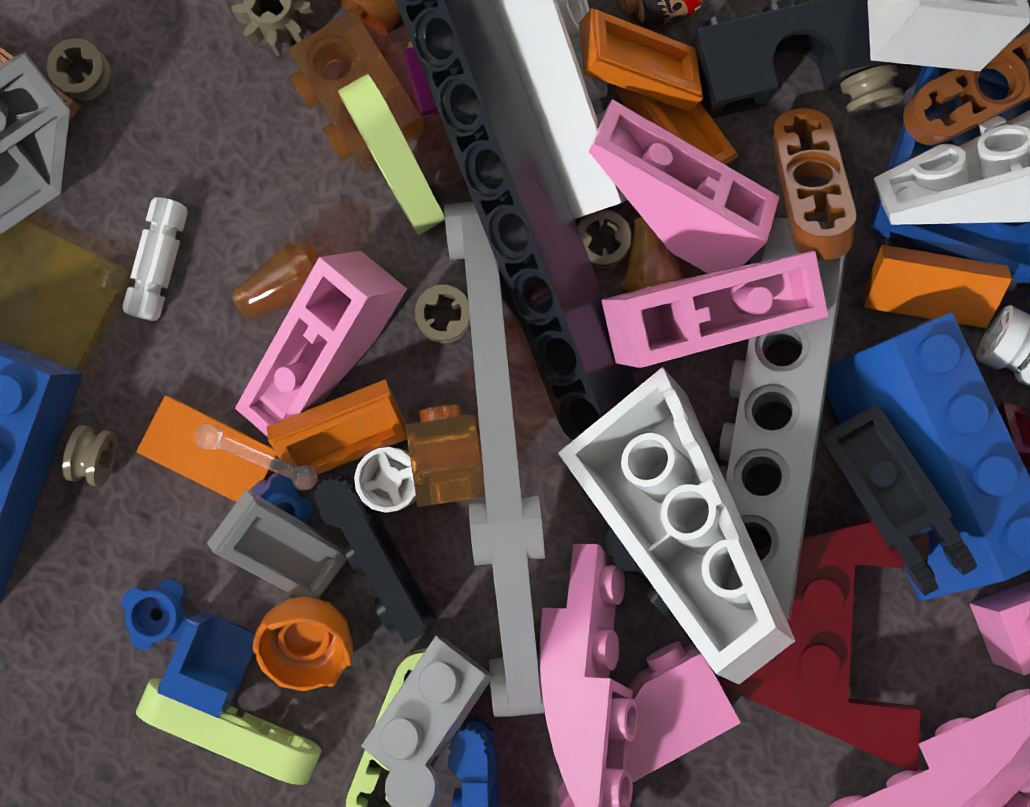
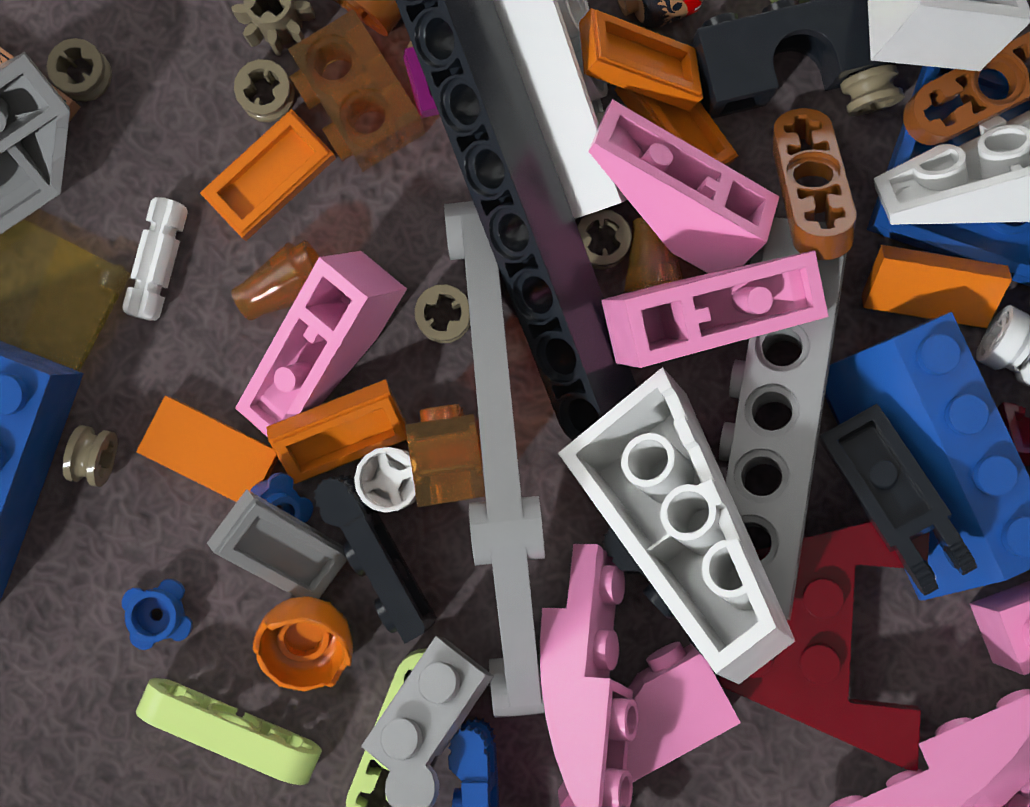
blue panel [157,611,256,718] -> none
clear hinge [194,424,318,491] -> none
yellowish green beam [338,73,445,236] -> none
none -> orange tile [200,109,336,241]
none -> dark tan bush [234,59,295,122]

